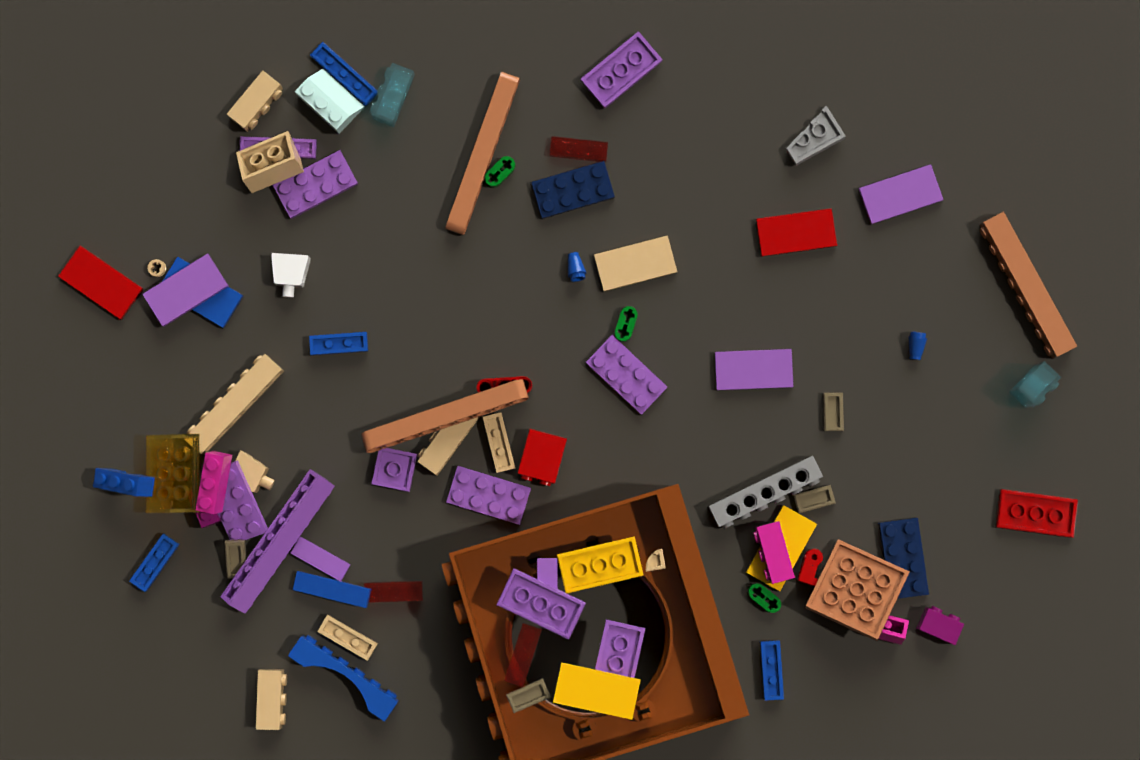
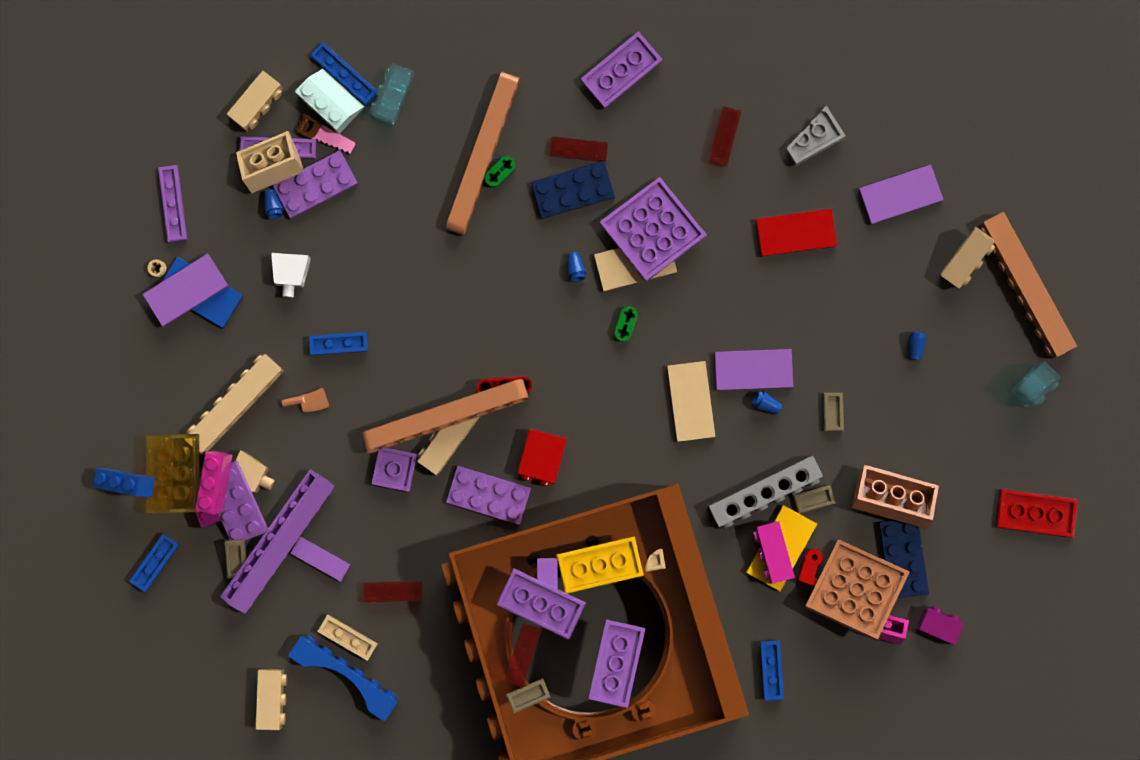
red tile [58,245,143,320] -> none
blue tile [293,571,371,608] -> none
tan plate [483,412,515,473] -> none
yellow tile [553,662,641,720] -> none
medium lavender plate [586,335,667,415] -> none
green beam [748,583,781,613] -> none
none -> medium lavender tile [158,165,188,243]
none -> blue cone [264,189,284,219]
none -> nougat piece [281,388,329,412]
none -> bright pink piece [295,113,355,154]
none -> medium lavender plate [600,177,707,282]
none -> tan tile [667,361,715,442]
none -> clear red plate [709,106,741,166]
none -> blue cone [752,391,782,414]
none -> nougat brick [852,465,939,529]
none -> tan brick [941,227,995,289]

